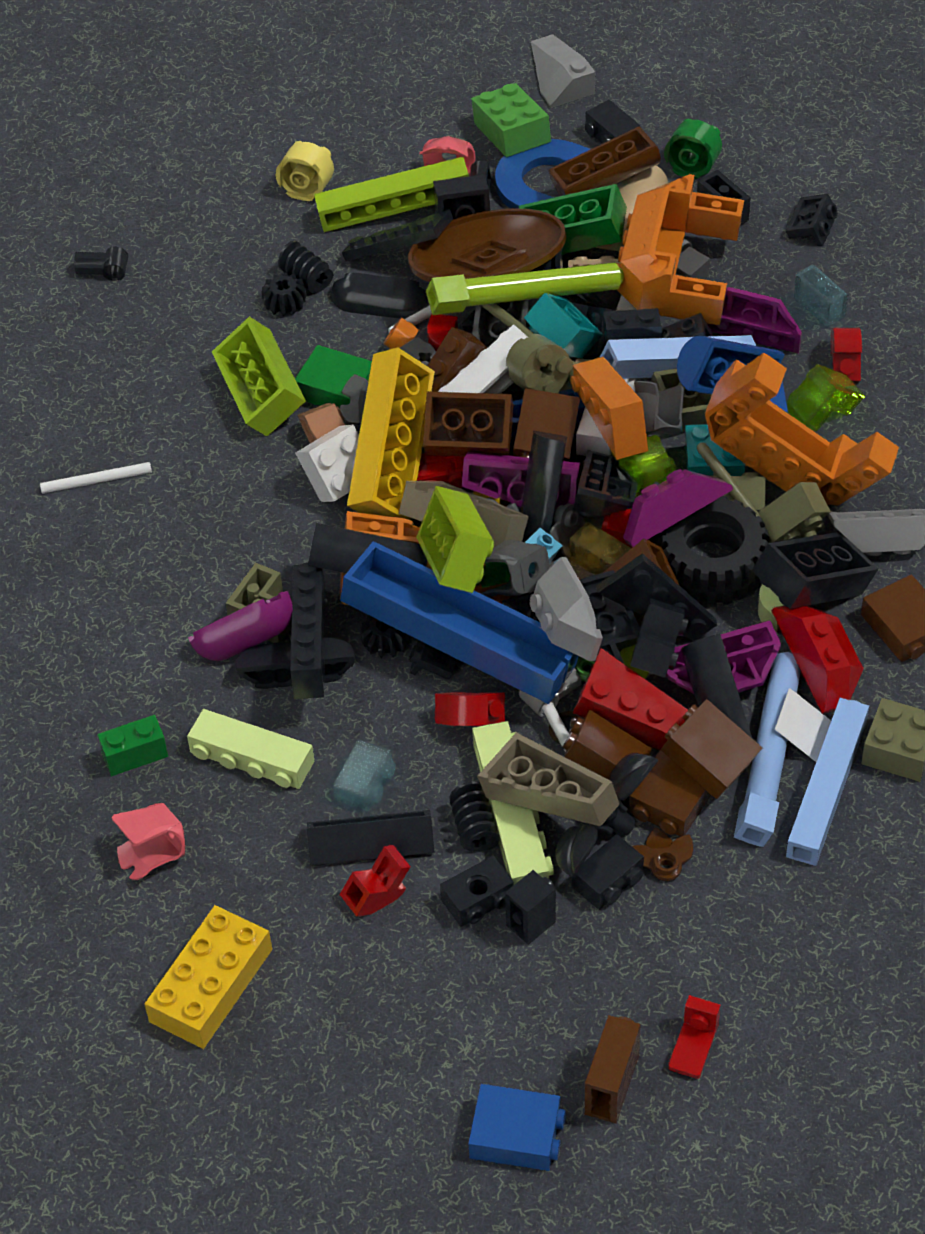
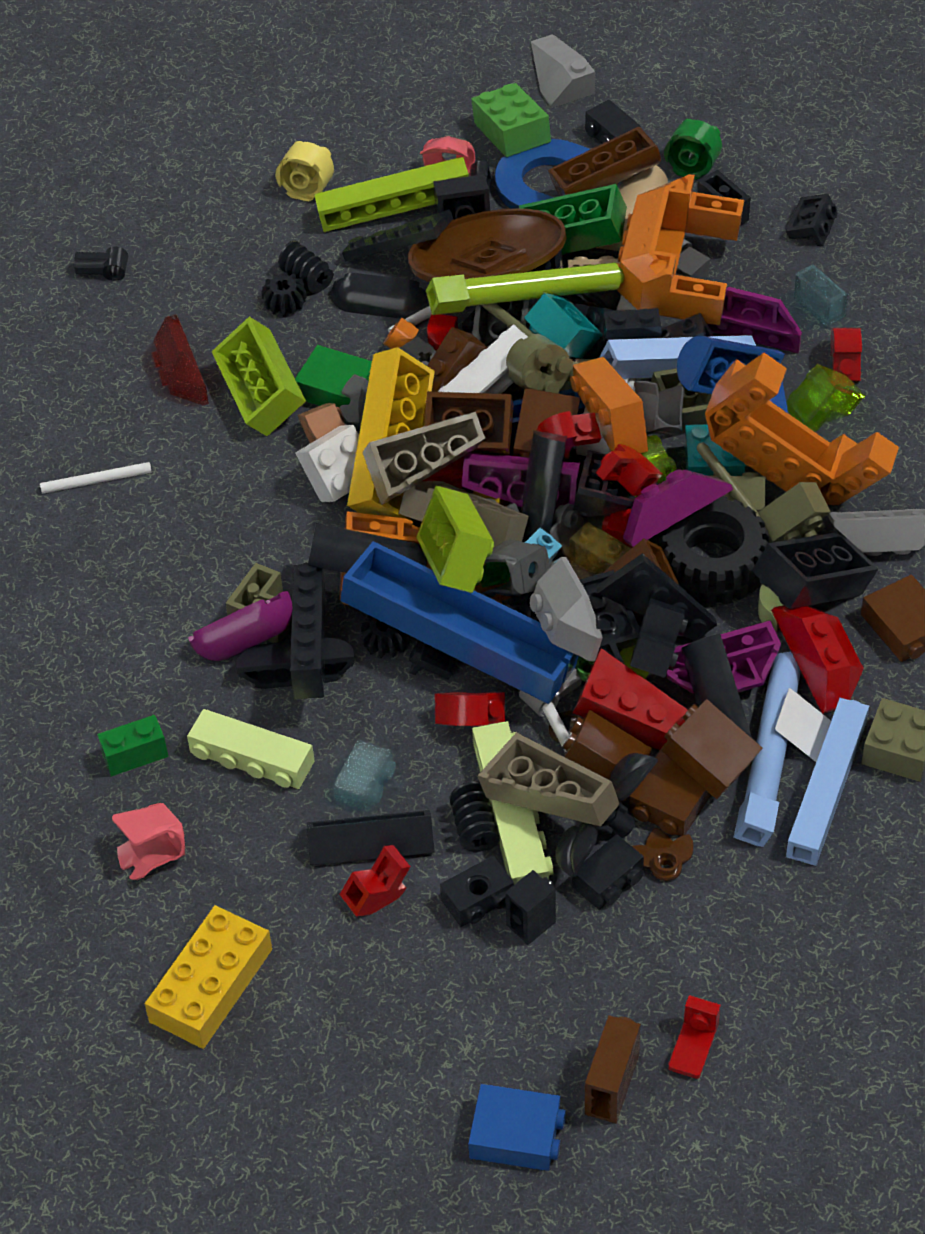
none -> clear red wedge [151,314,209,406]
none -> dark tan wedge [362,412,485,506]
none -> red brick [536,411,602,457]
none -> red brick [596,444,663,496]

